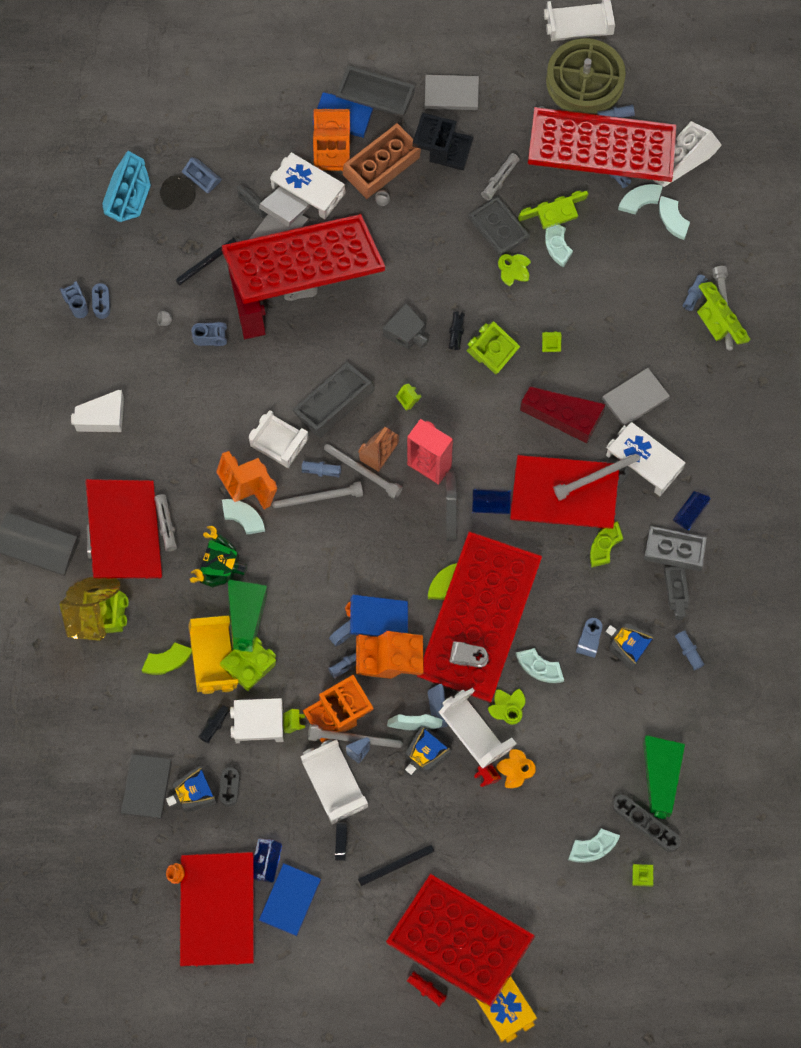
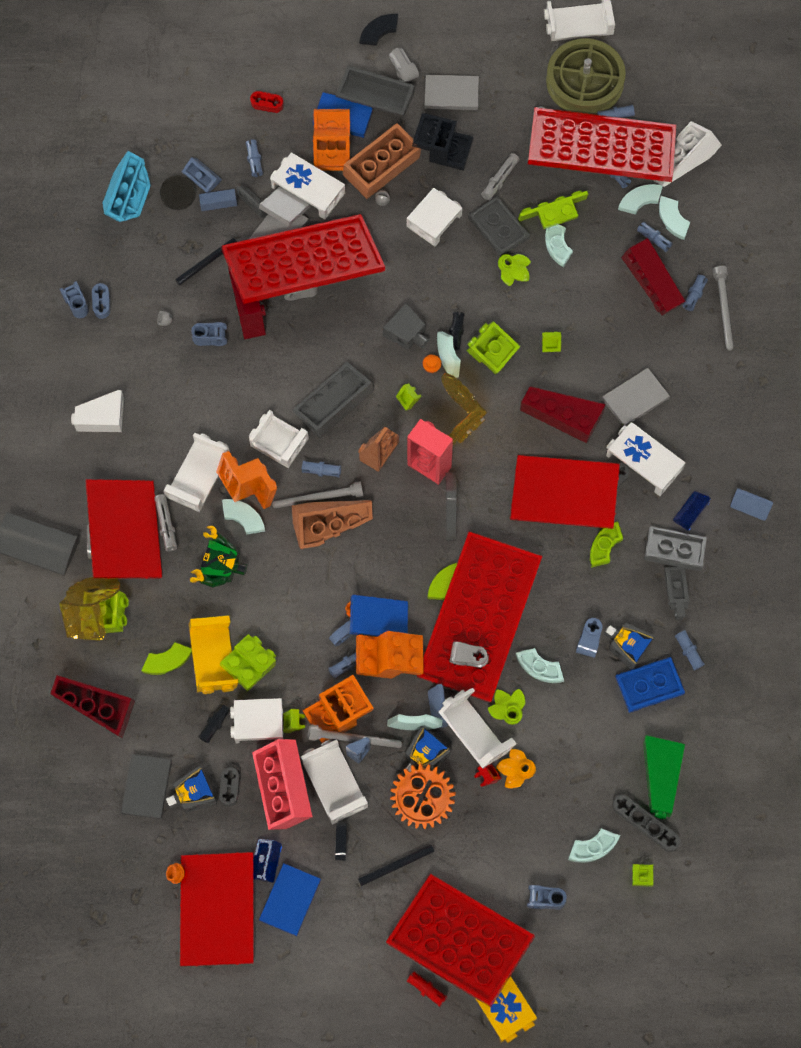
green slope [228,580,267,652] -> none
light grey piece [324,444,403,500] -> none
clear blue slope [472,490,511,514] -> none
light grey piece [553,454,640,501] -> none
lime bracket [697,282,751,345] -> none
none -> dark red wedge [50,675,135,739]
none -> white panel [164,433,230,512]
none -> sand blue slope [199,189,237,211]
none -> sand blue pin [246,140,263,177]
none -> red beam [250,91,284,113]
none -> coral brick [252,739,313,830]
none -> nougat wedge [292,500,373,549]
none -> black tile [359,14,398,46]
none -> light grey piece [389,48,419,83]
none -> orange gear [390,763,456,829]
none -> white panel [407,188,462,246]
none -> orange plate [423,355,441,373]
none -> light aqua tile [437,331,461,378]
none -> clear yellow piece [441,373,487,445]
none -> sand blue piece [527,885,567,910]
none -> blue tile [615,657,685,713]
none -> dark red wedge [621,238,685,316]
none -> sand blue pin [637,222,673,252]
none -> sand blue slope [730,488,773,521]

